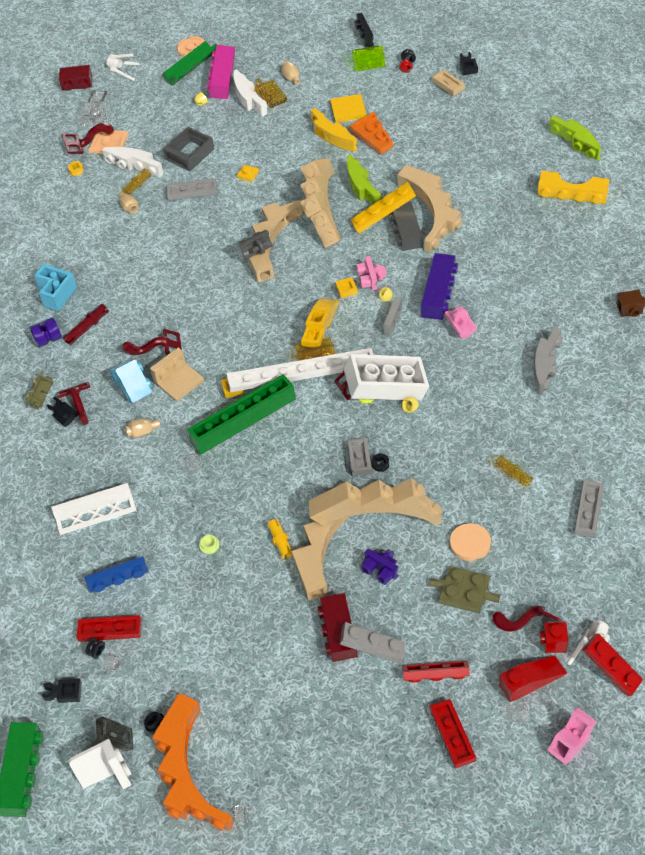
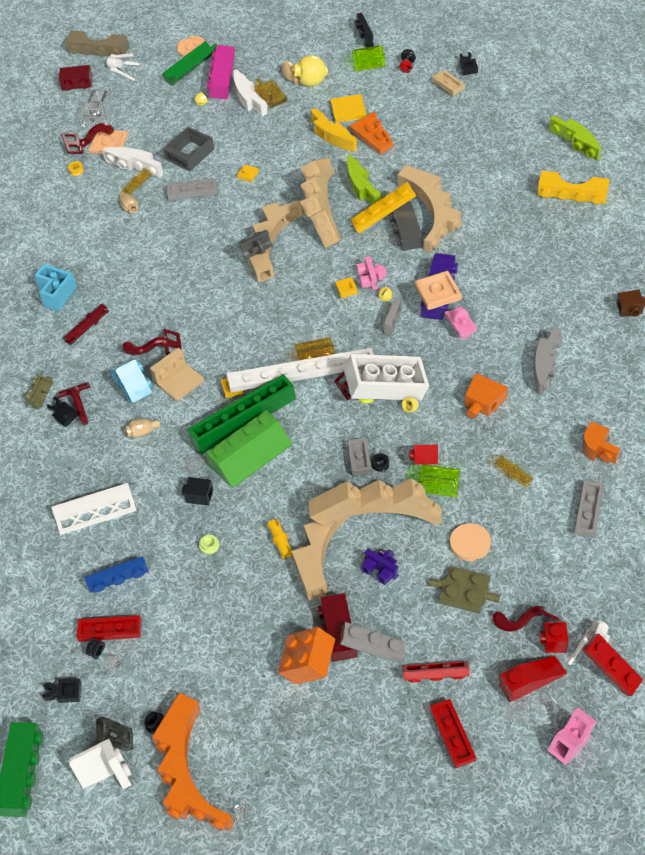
dark purple wheel [30,317,62,348] -> none
yellow slope [301,298,339,349] -> none
none -> dark tan arch [65,30,129,57]
none -> black brick [182,477,214,506]
none -> bright green slope [206,410,292,488]
none -> orange brick [278,627,335,684]
none -> light yellow brick [292,55,328,87]
none -> red brick [409,445,438,465]
none -> light nougat tile [414,271,462,310]
none -> clear neon green hinge [418,464,461,498]
none -> orange torso [465,373,508,419]
none -> orange brick [583,421,621,464]

